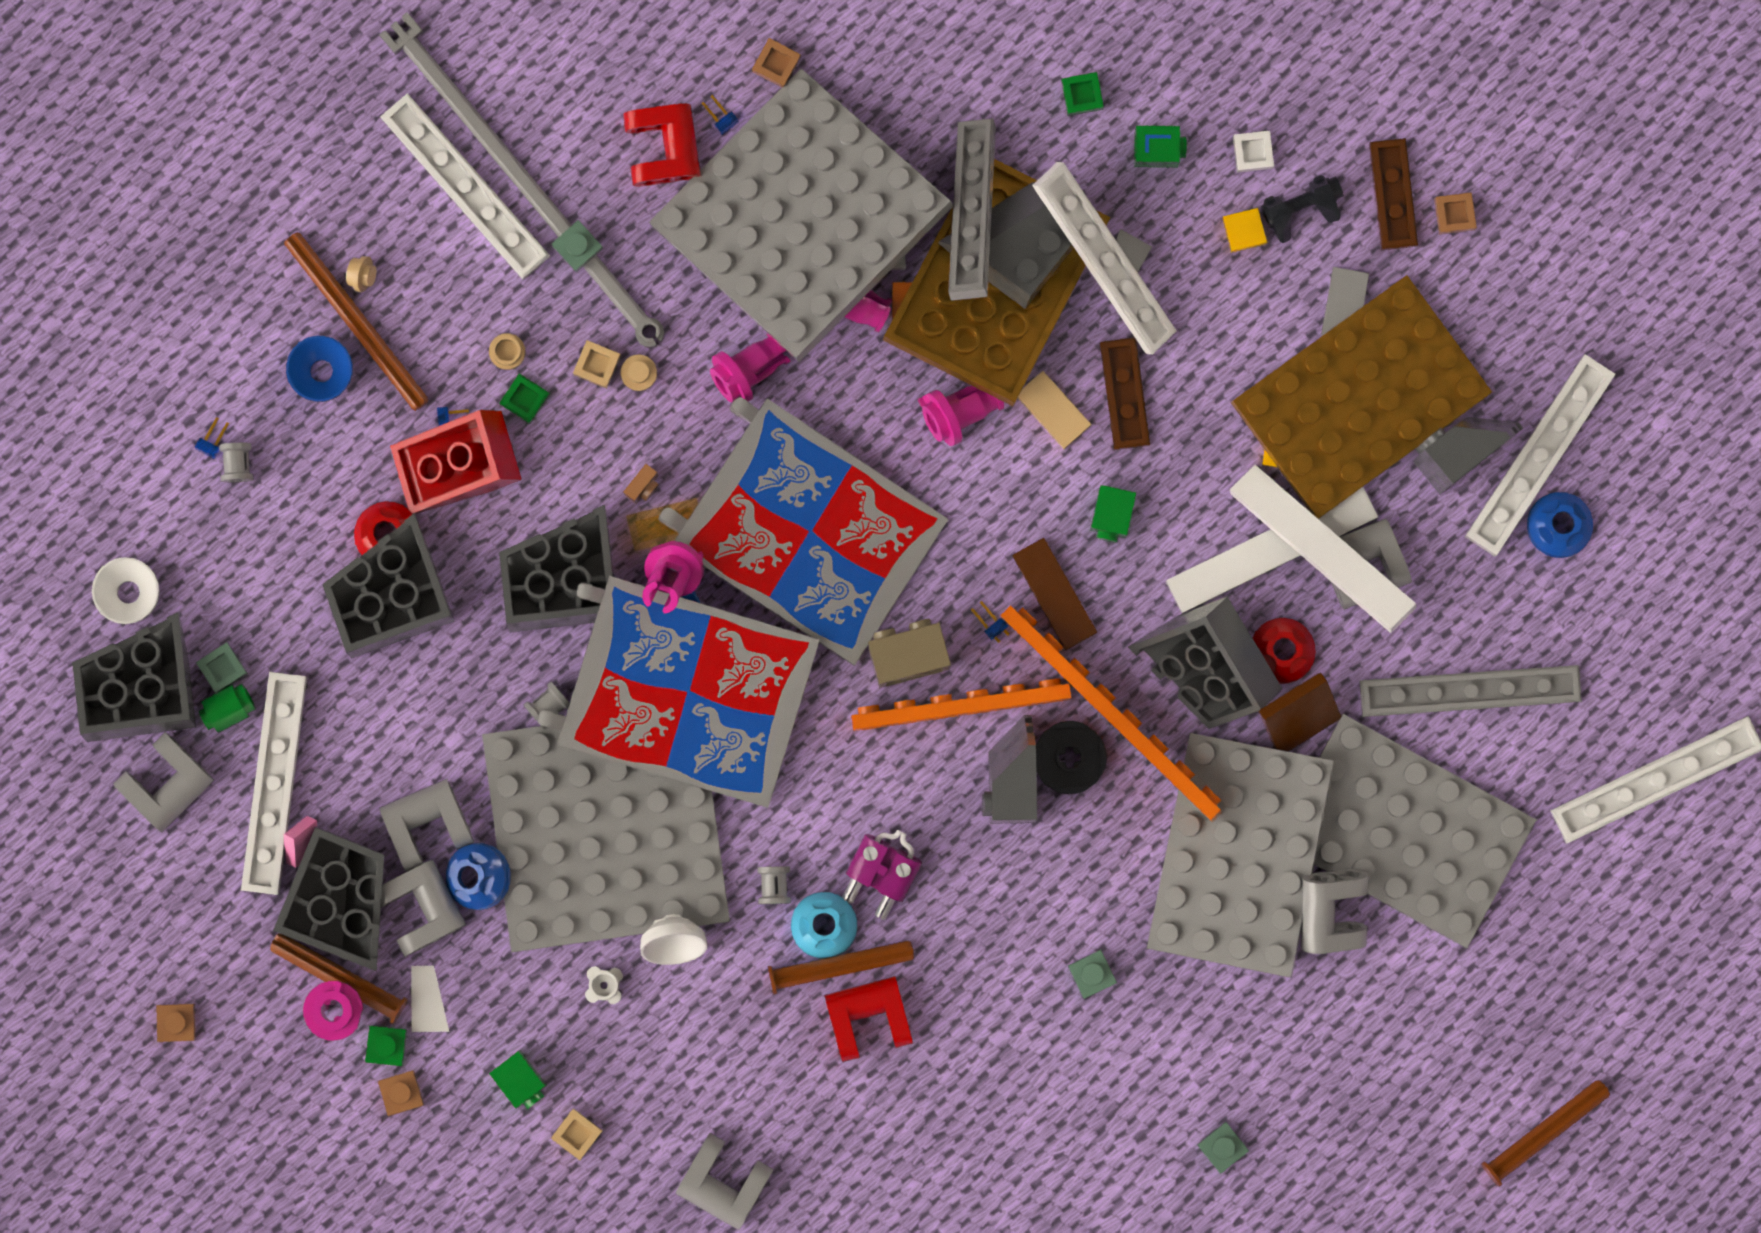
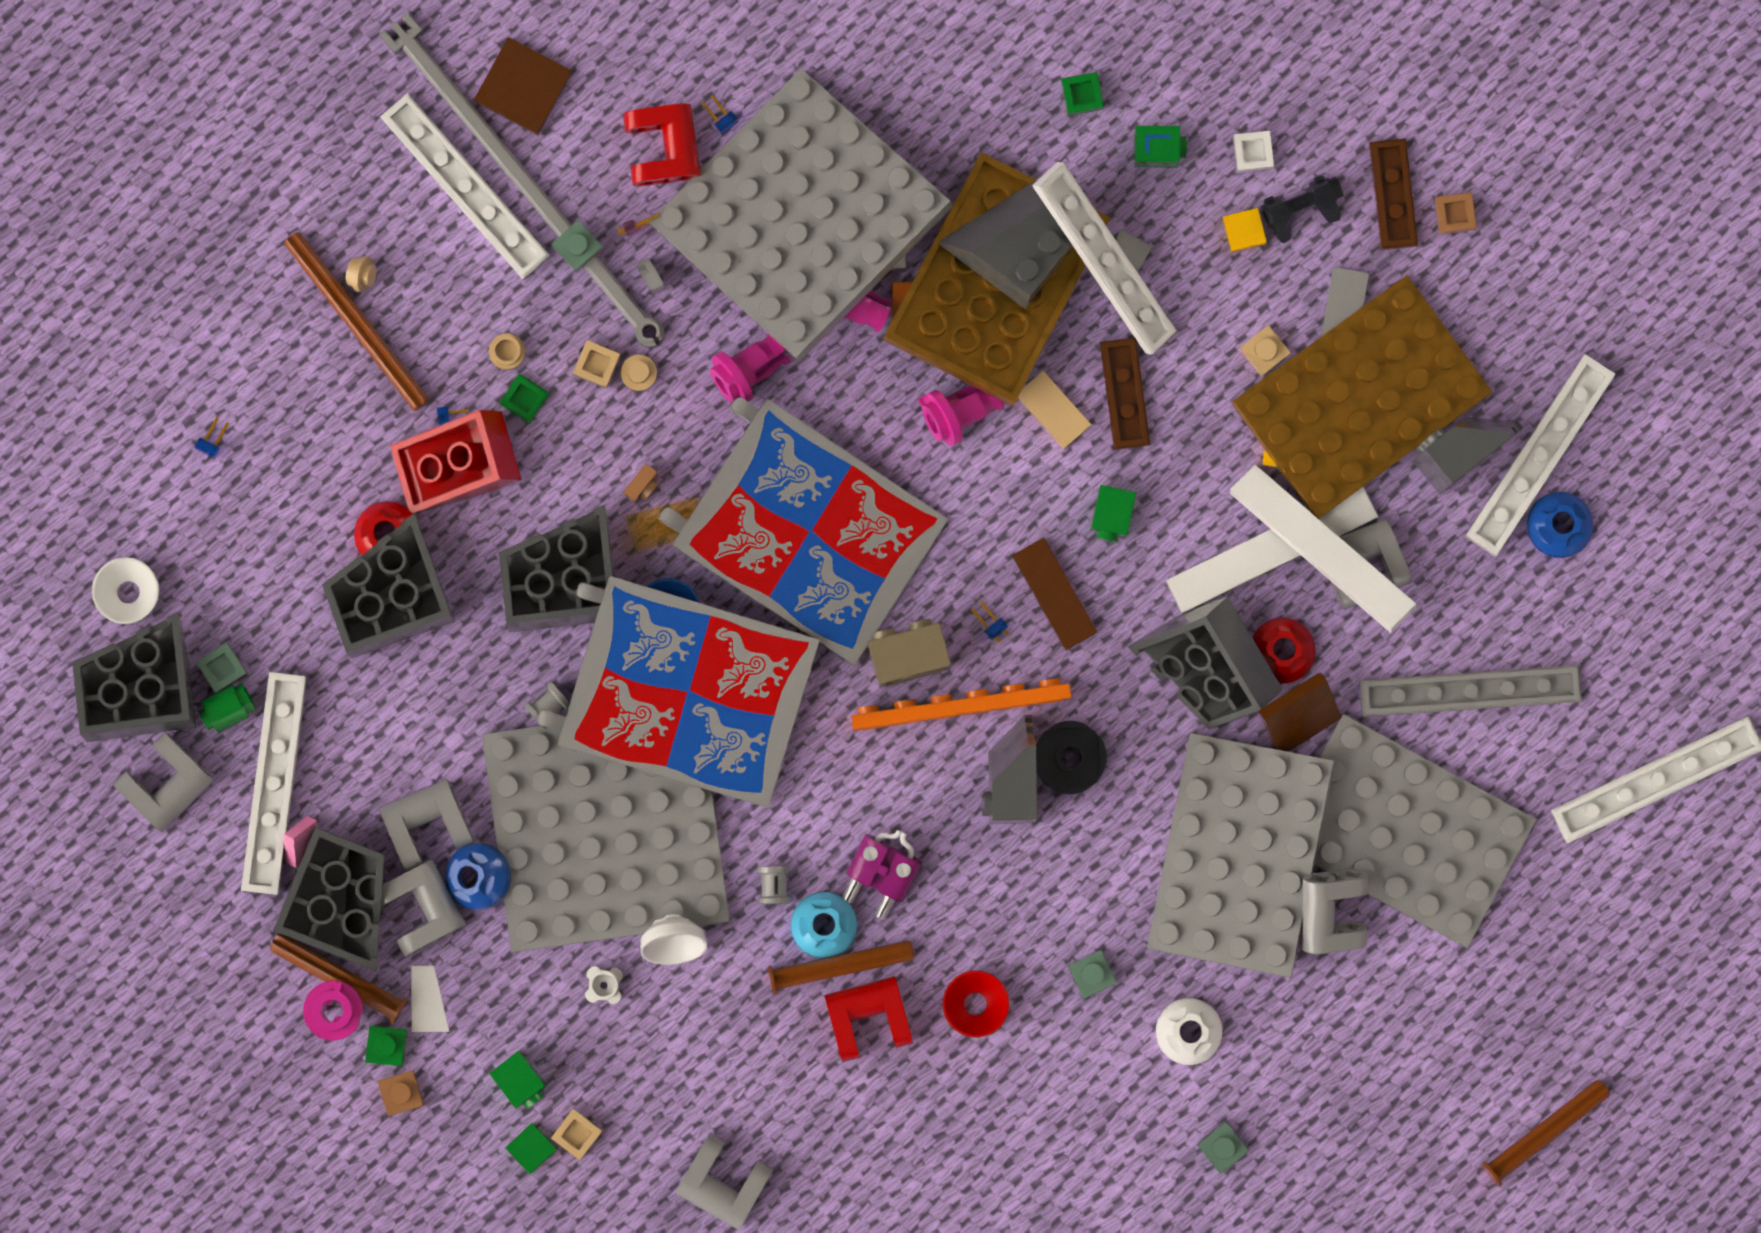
medium nougat plate [156,1004,196,1042] -> none
light grey bush [219,442,254,483] -> none
blue piece [286,336,353,402] -> none
dark pink piece [642,541,704,614] -> none
medium nougat plate [752,38,801,88] -> none
light grey tile [948,118,996,301] -> none
orange plate [1000,605,1222,823] -> none
none -> reddish brown tile [474,37,572,136]
none -> green tile [505,1122,557,1175]
none -> piece [617,214,659,237]
none -> light grey tile [637,258,665,295]
none -> red piece [942,971,1009,1038]
none -> white piece [1156,998,1223,1065]
none -> tan plate [1239,325,1291,377]

